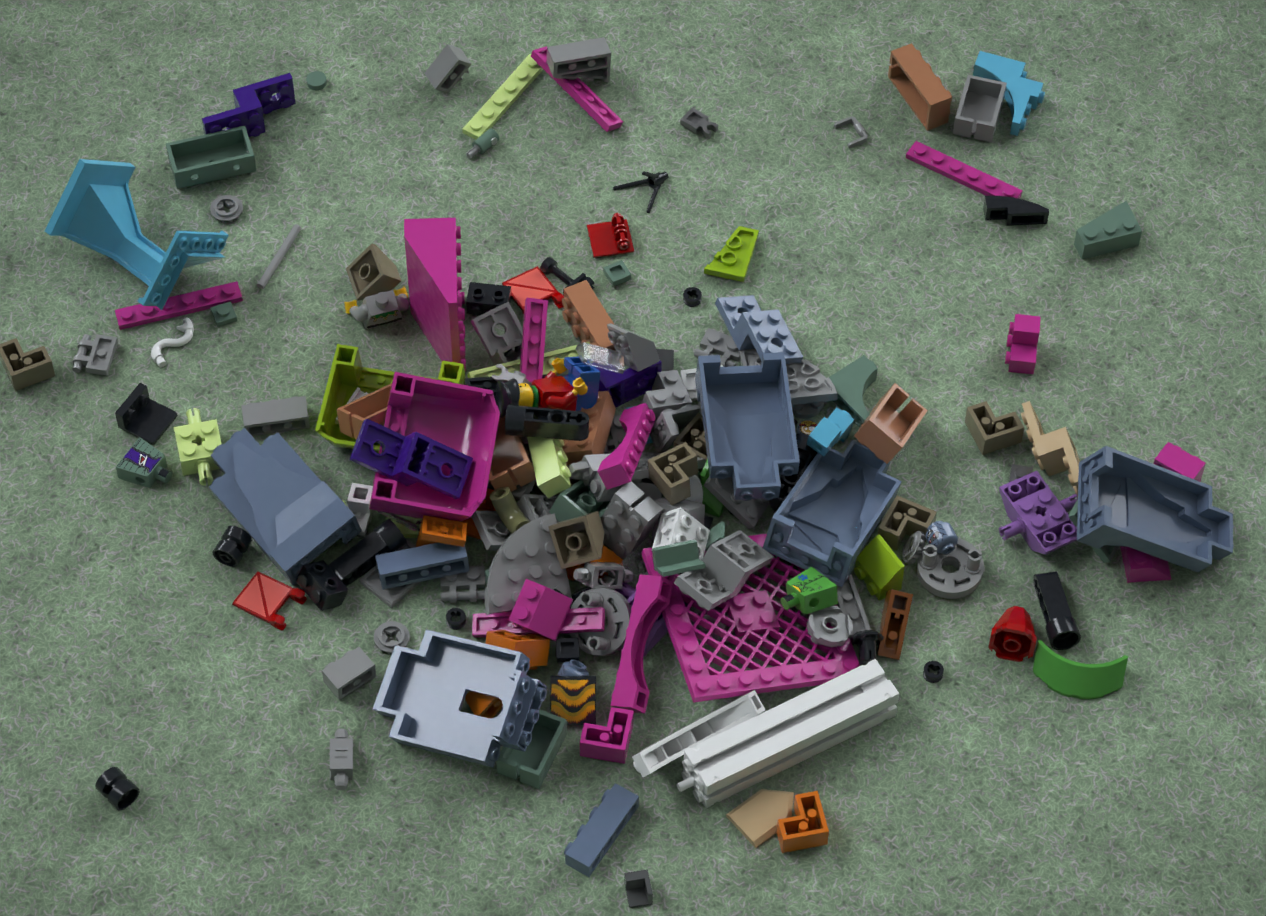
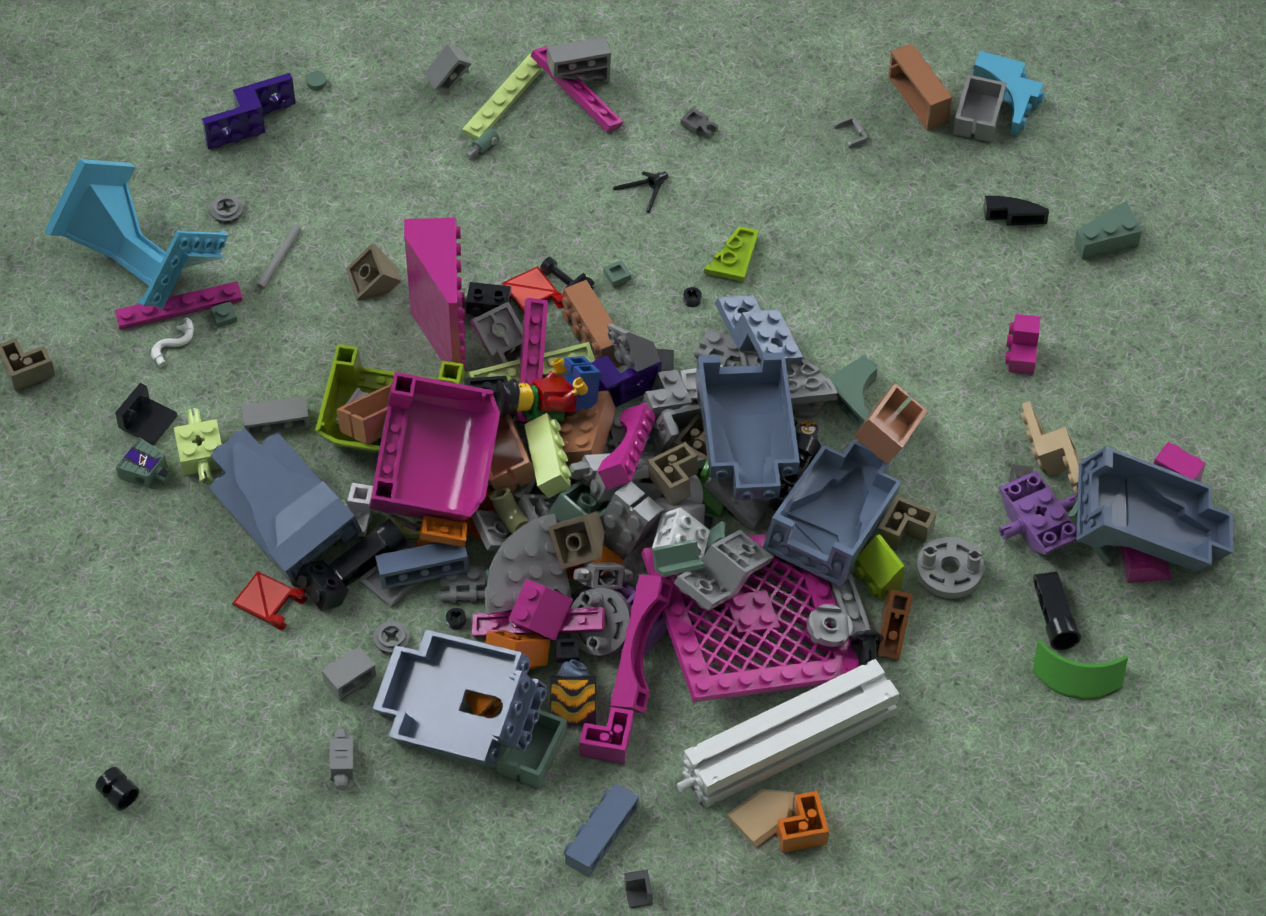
light grey plate [72,334,118,376] -> none
sand green piece [166,126,256,189] -> none
black wheel [212,525,252,568] -> none
light grey torso [344,286,409,330] -> none
dark purple bracket [350,419,473,499] -> none
light grey plate [492,364,532,386] -> none
black beam [505,404,589,441] -> none
clear slope [576,342,624,374] -> none
red hinge [587,213,634,258] -> none
white arch [632,690,765,777] -> none
bright green torso [781,567,838,614] -> none
medium azure arch [807,407,854,456] -> none
light grey gear [902,531,926,565] -> none
dark pink plate [906,141,1023,199] -> none
black bush [923,661,944,683] -> none
sand blue head [925,521,958,555] -> none
dark tan brick [965,401,1024,455] -> none
red cone [988,606,1037,662] -> none

